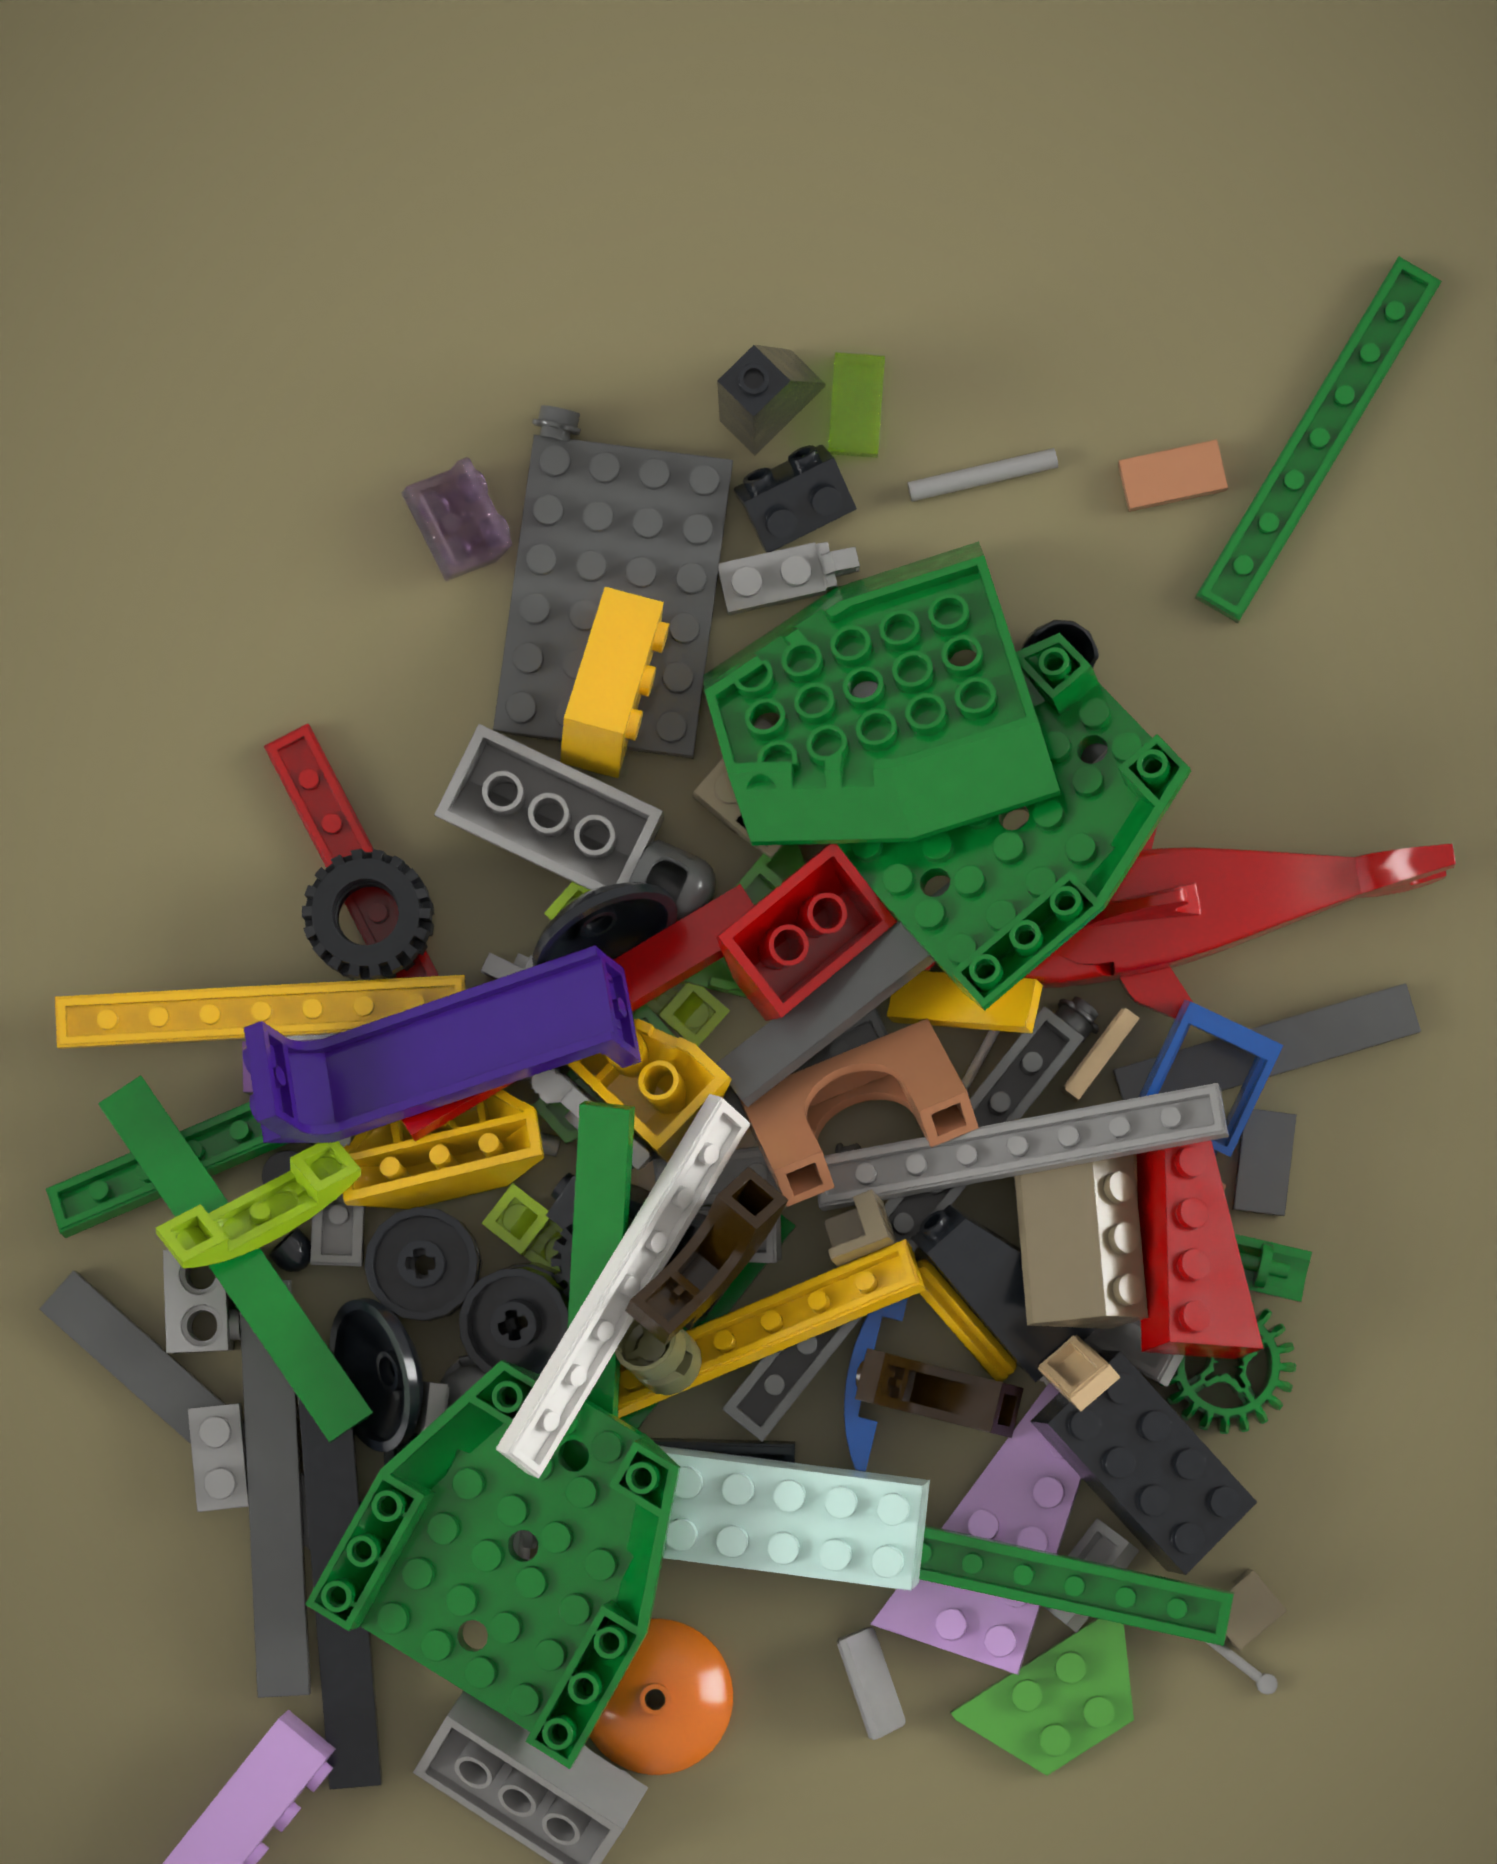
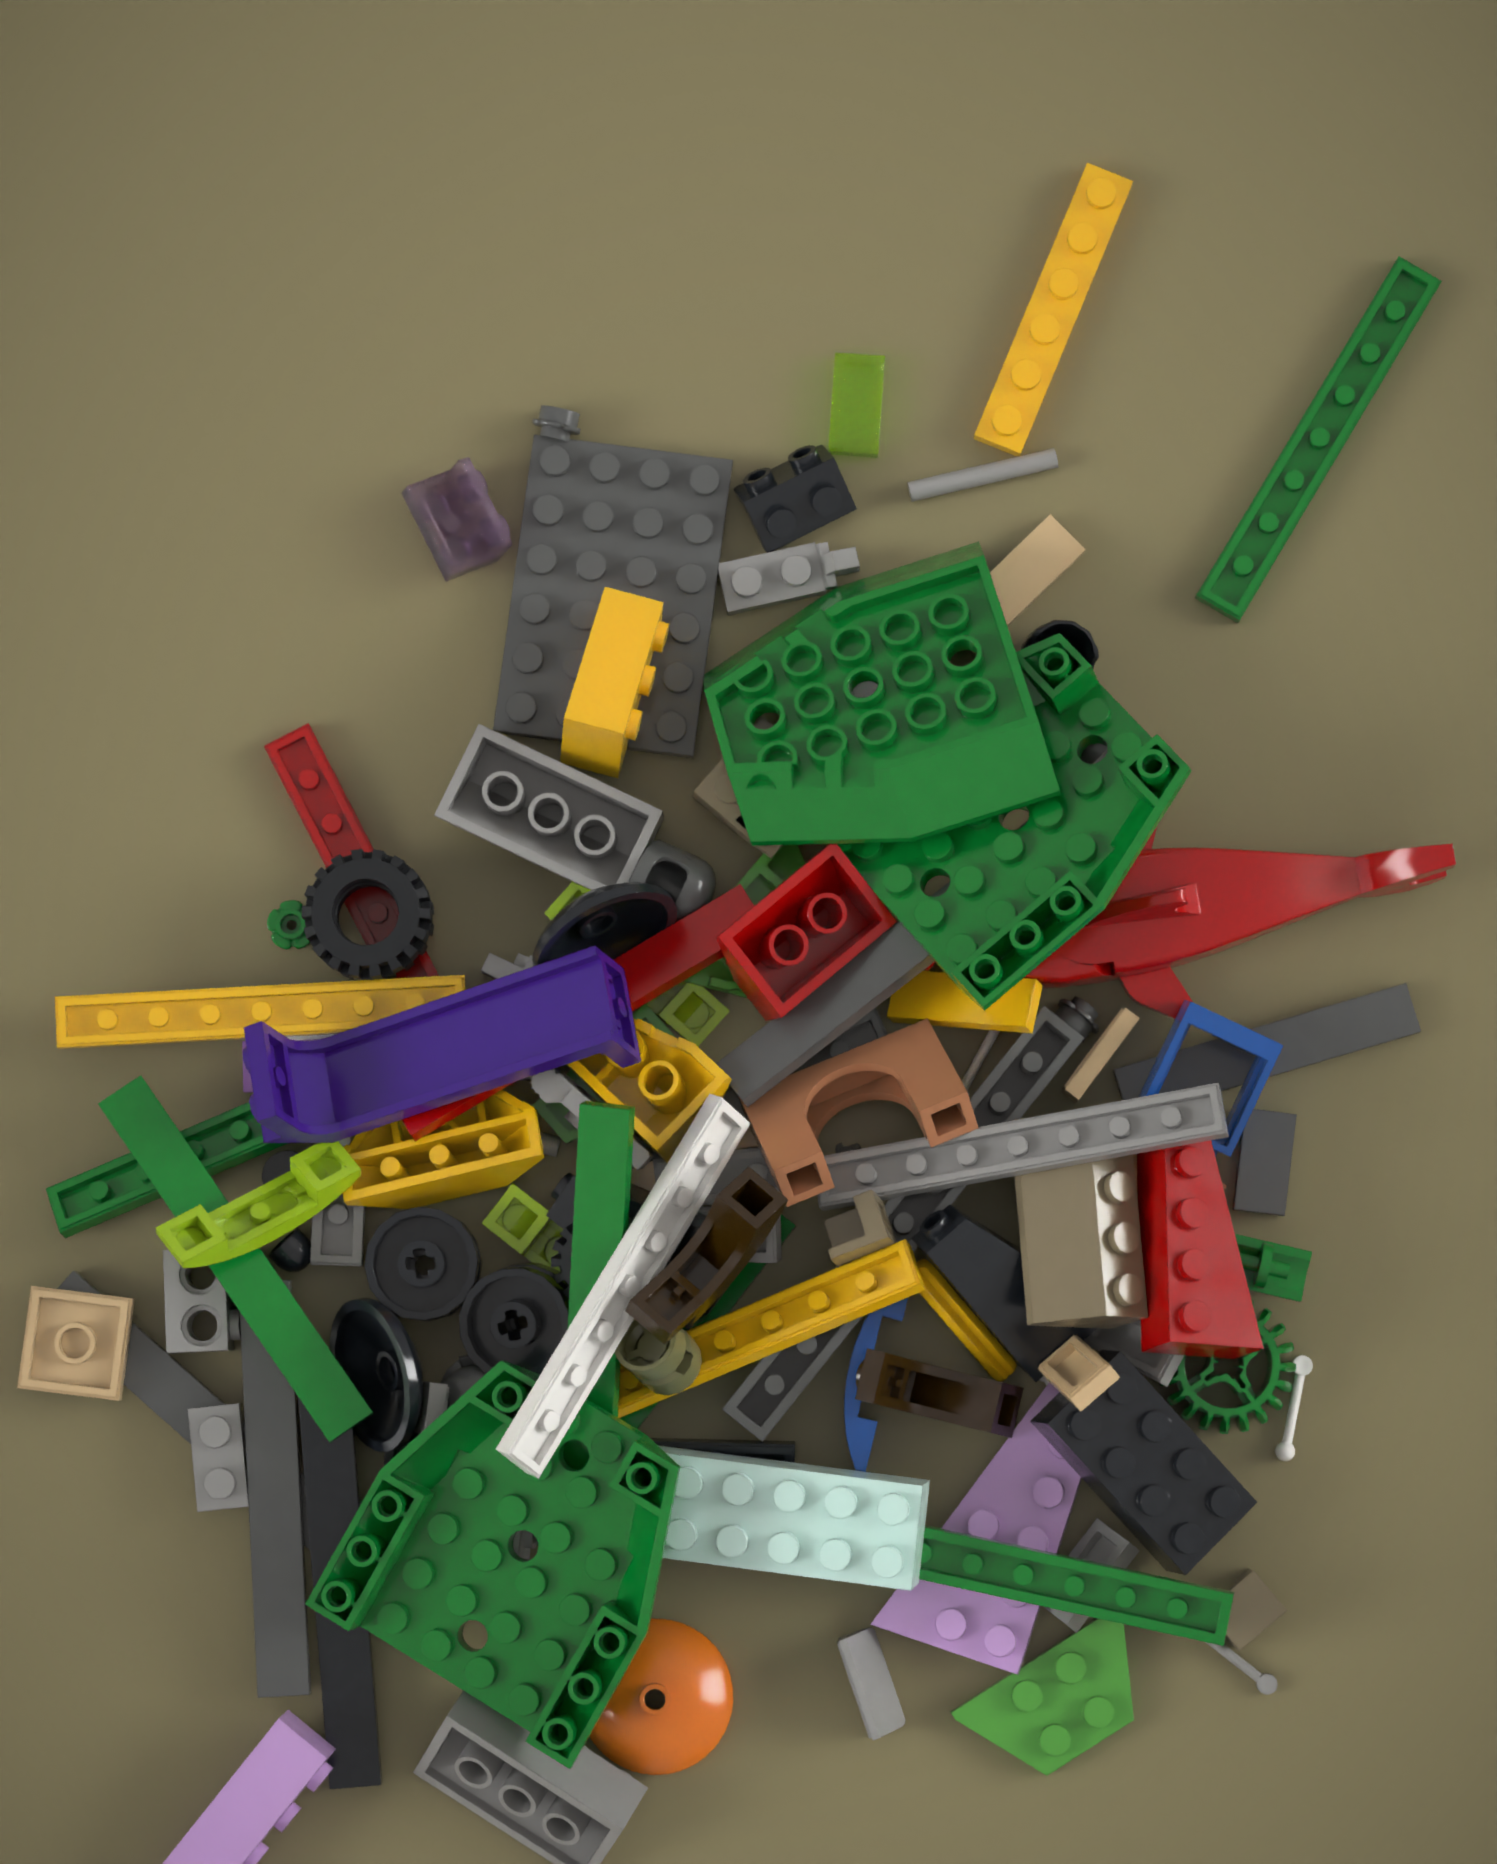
black slope [717,345,826,455] -> none
nougat tile [1118,439,1228,512] -> none
none -> tan tile [17,1286,135,1401]
none -> green plate [267,900,310,950]
none -> tan tile [972,514,1086,655]
none -> yellow plate [973,163,1133,457]
none -> white hinge [1275,1355,1313,1461]

